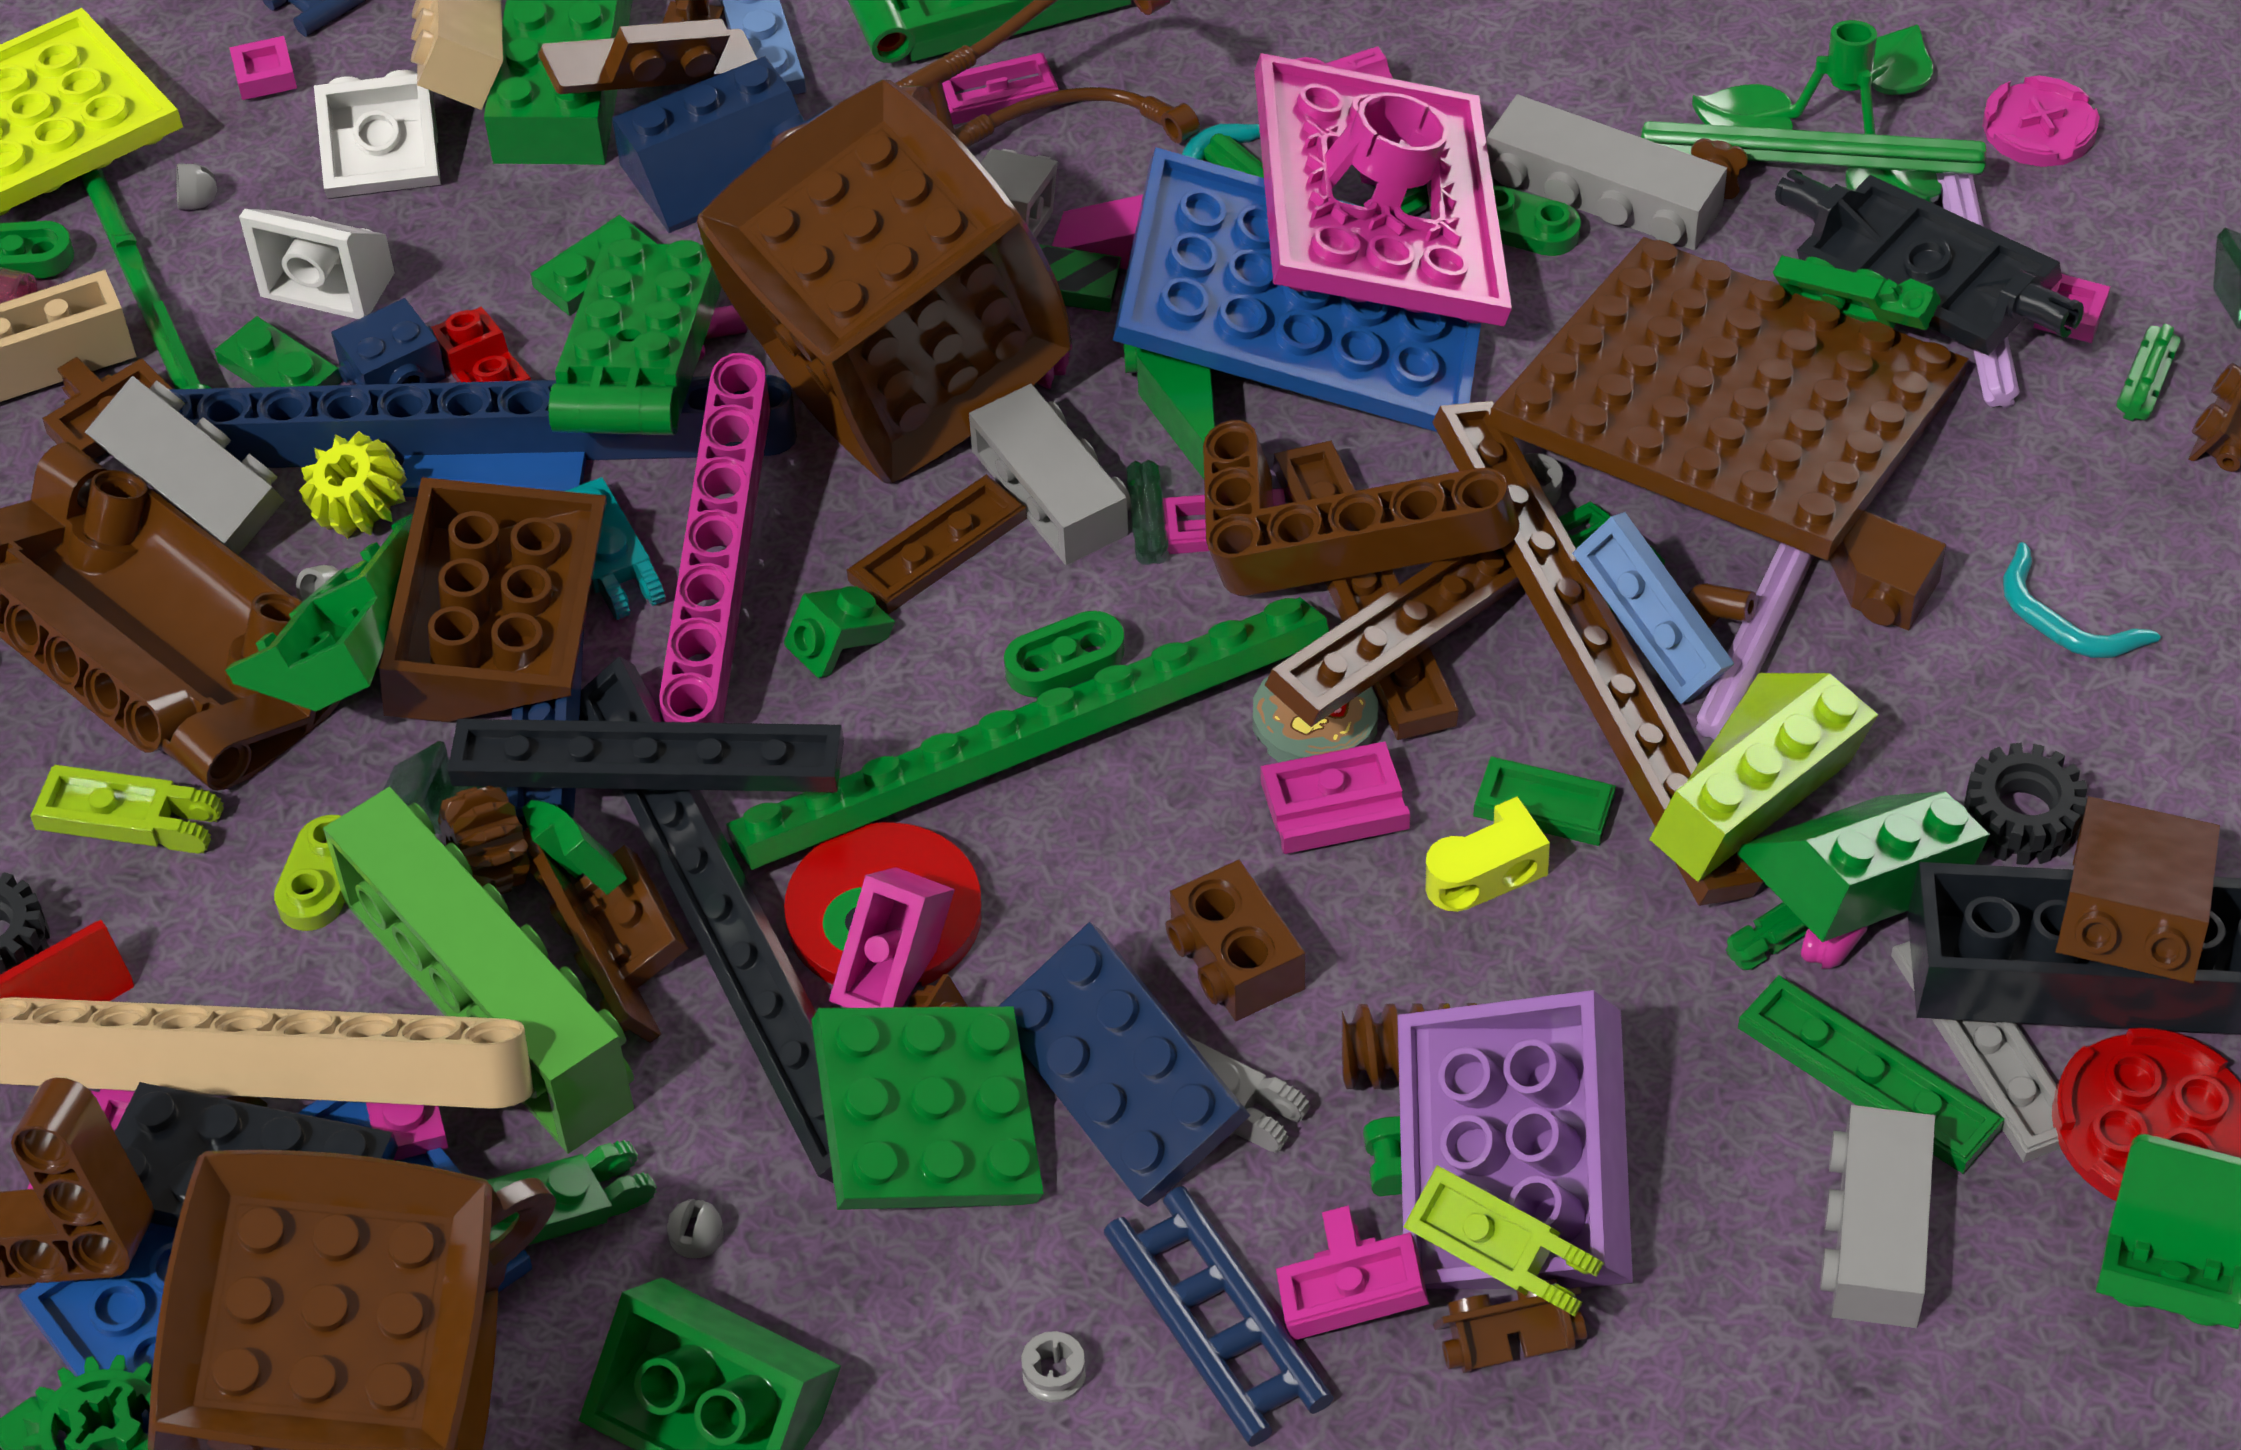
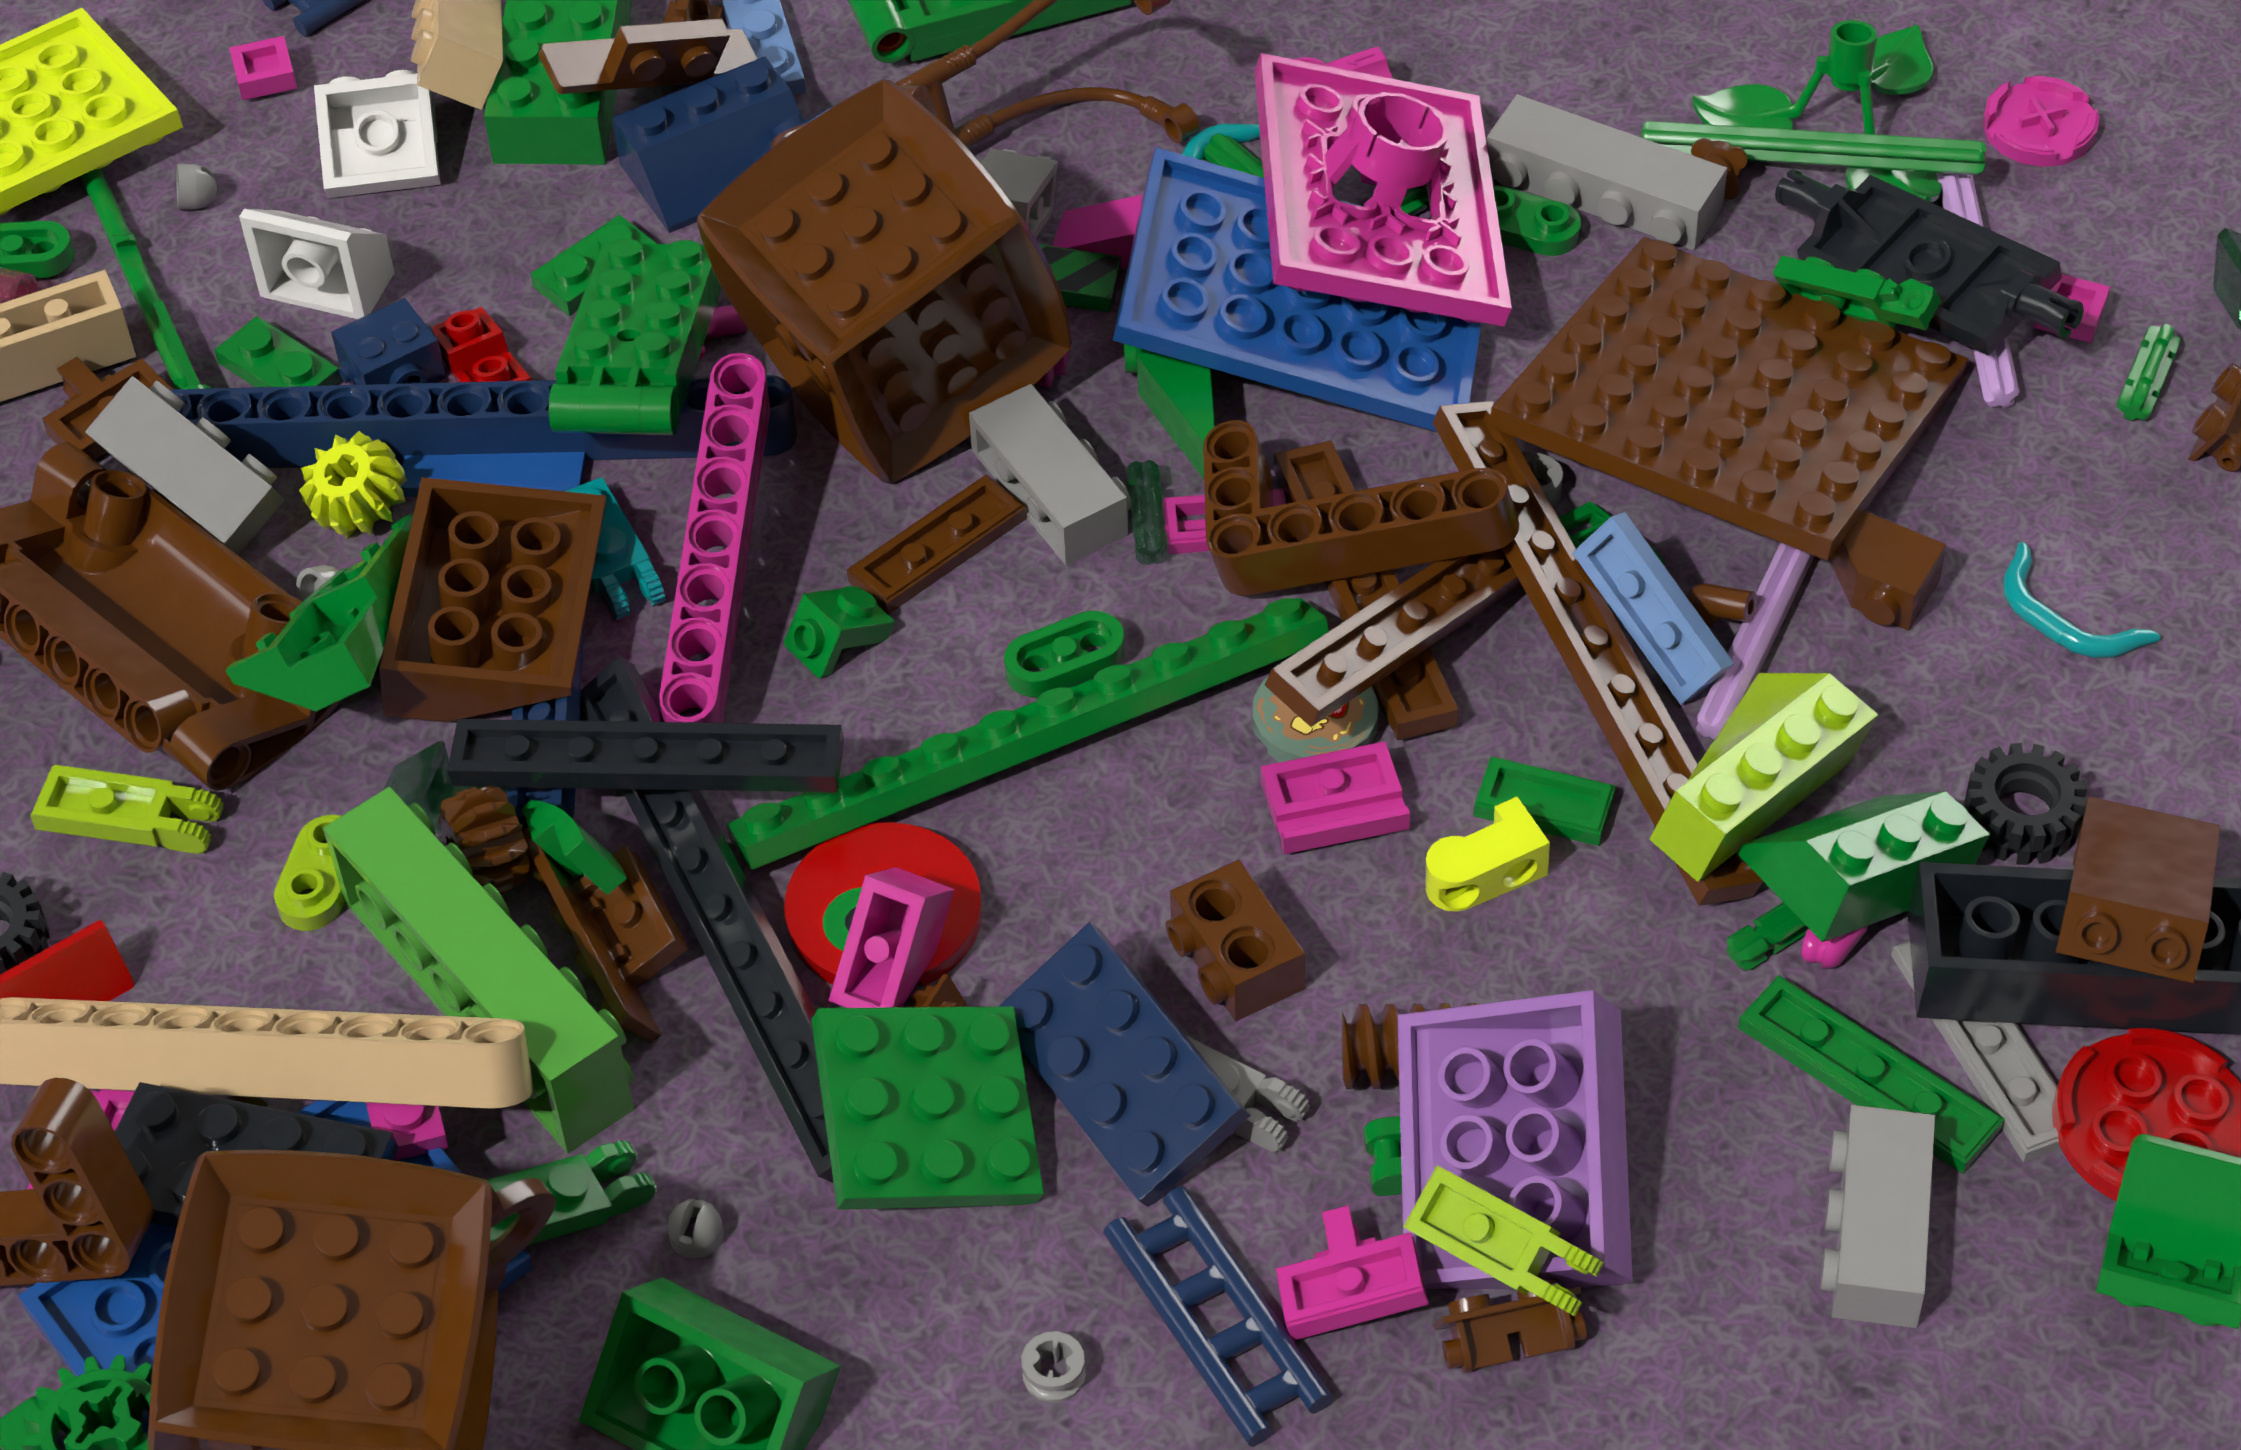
dark pink tile [942,52,1059,125] -> none

